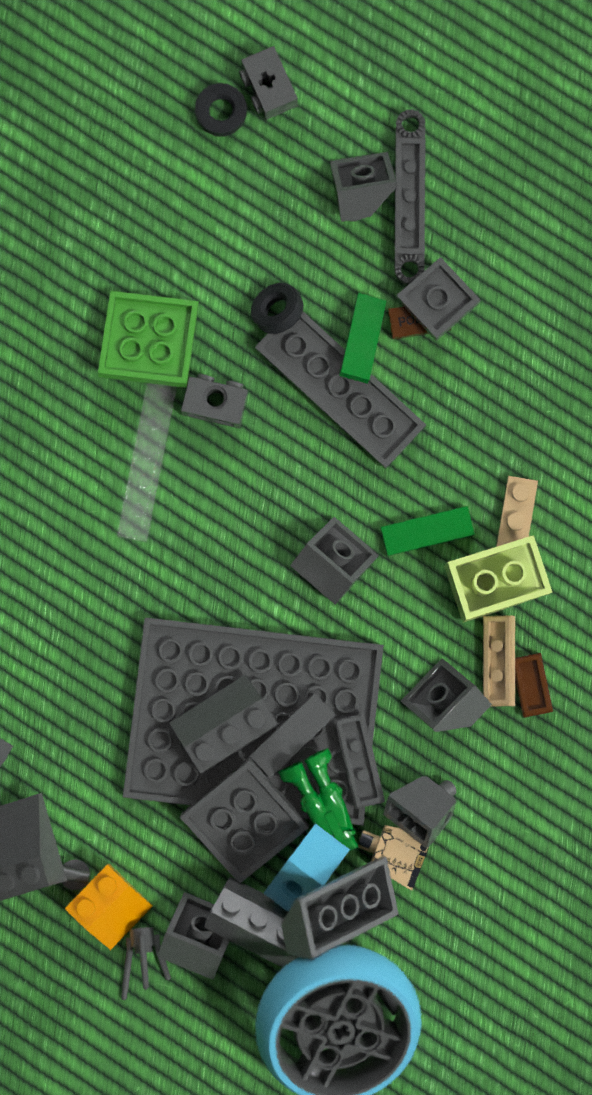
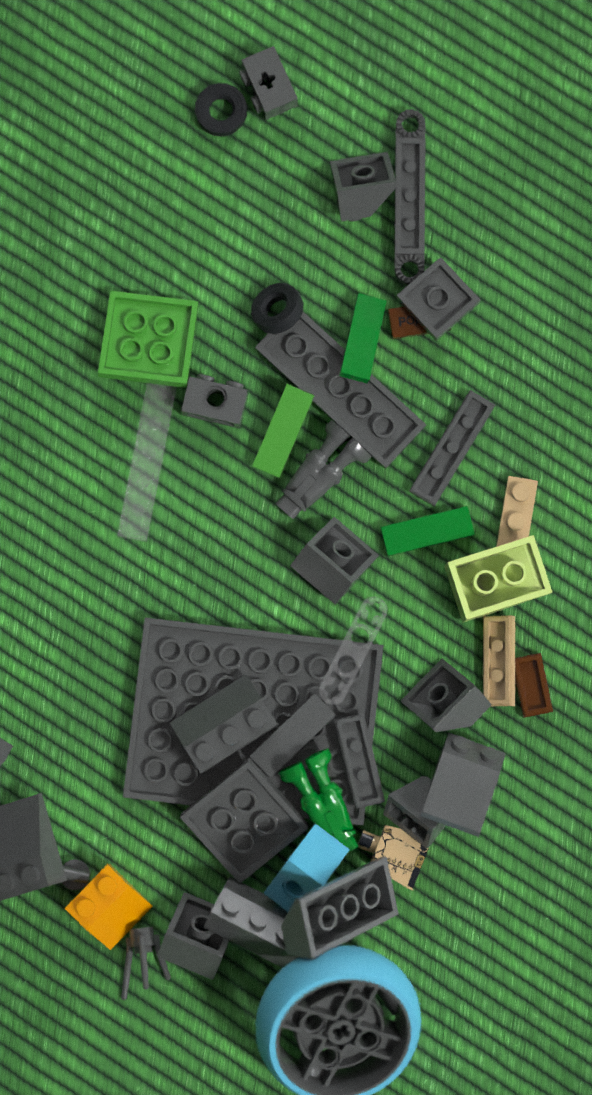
none -> bright green tile [252,383,315,478]
none -> dark grey piece [276,420,372,519]
none -> clear beam [319,597,387,705]
none -> dark grey tile [409,390,495,507]
none -> dark grey slope [421,733,506,837]

